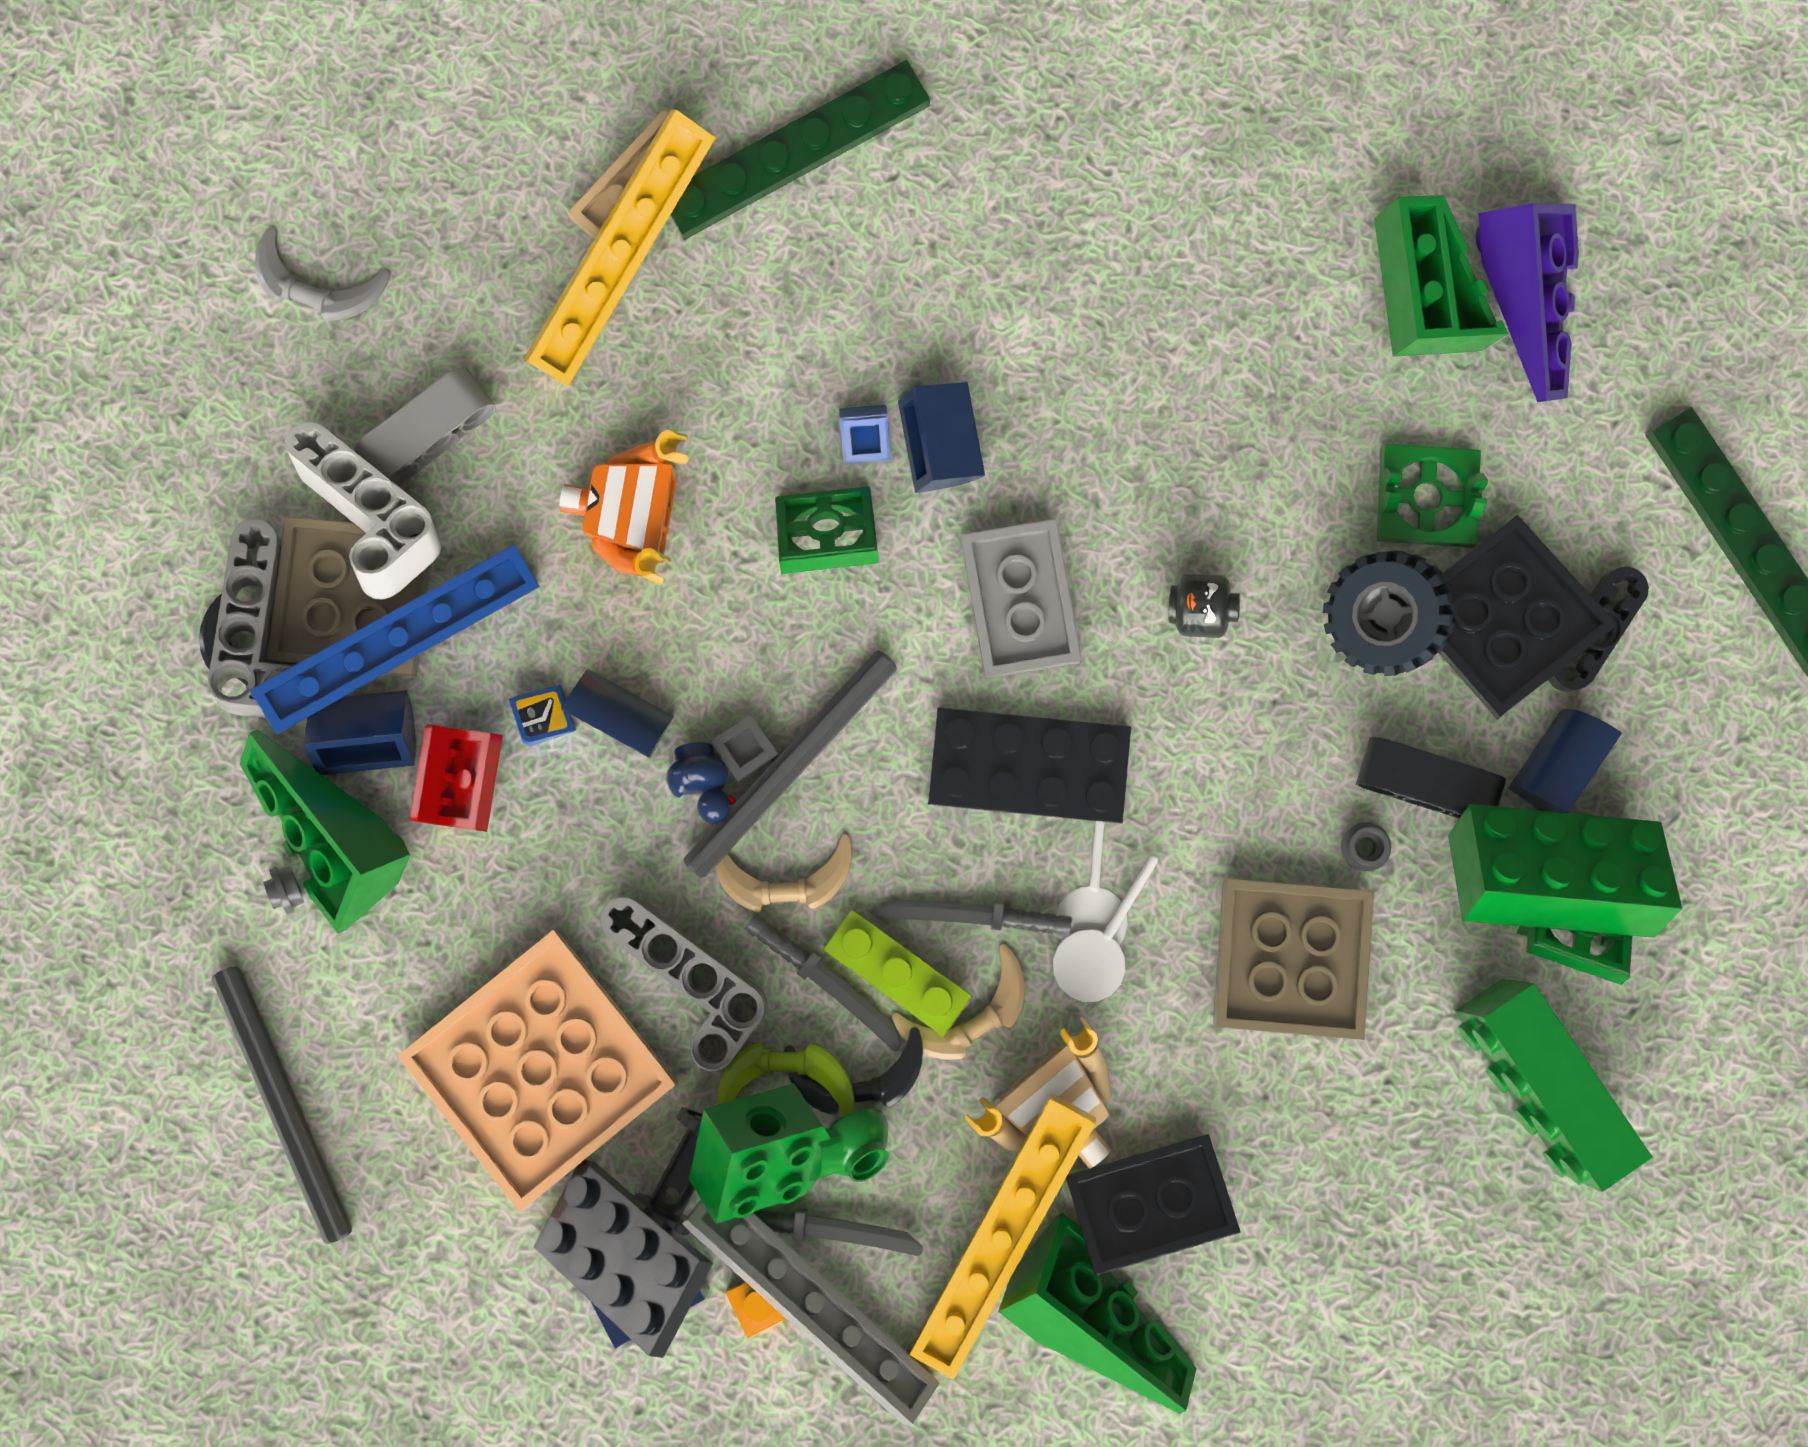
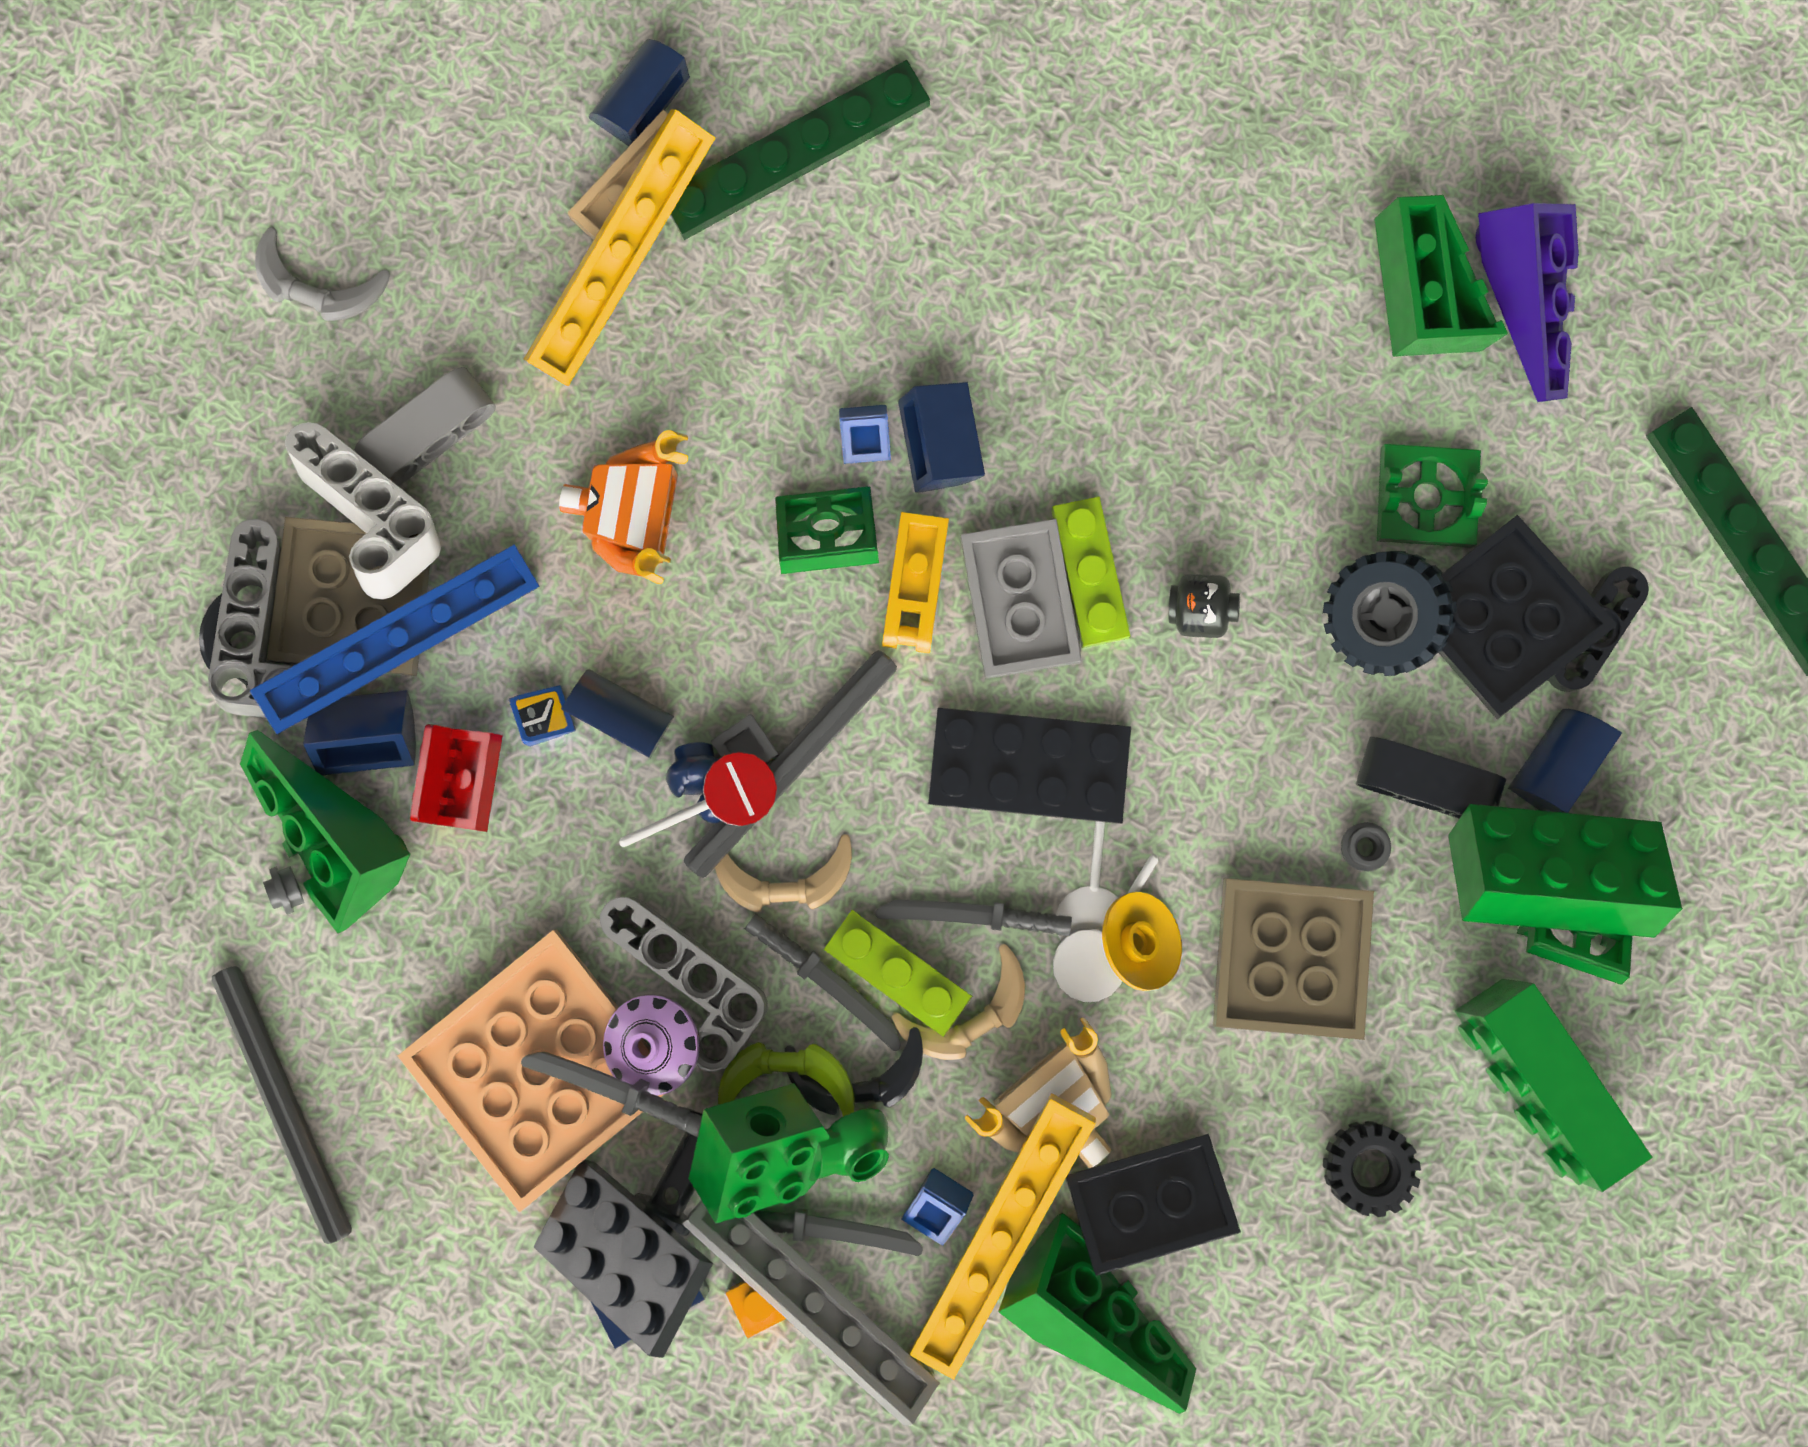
none -> dark grey sword [521,1051,702,1137]
none -> dark blue brick [589,39,690,146]
none -> lavender dish [603,995,700,1096]
none -> red piece [619,752,777,847]
none -> yellow plate [882,512,949,653]
none -> blue slope [901,1168,974,1246]
none -> lime plate [1051,496,1131,648]
none -> yellow dish [1102,892,1182,991]
none -> black tyre [1323,1121,1421,1217]

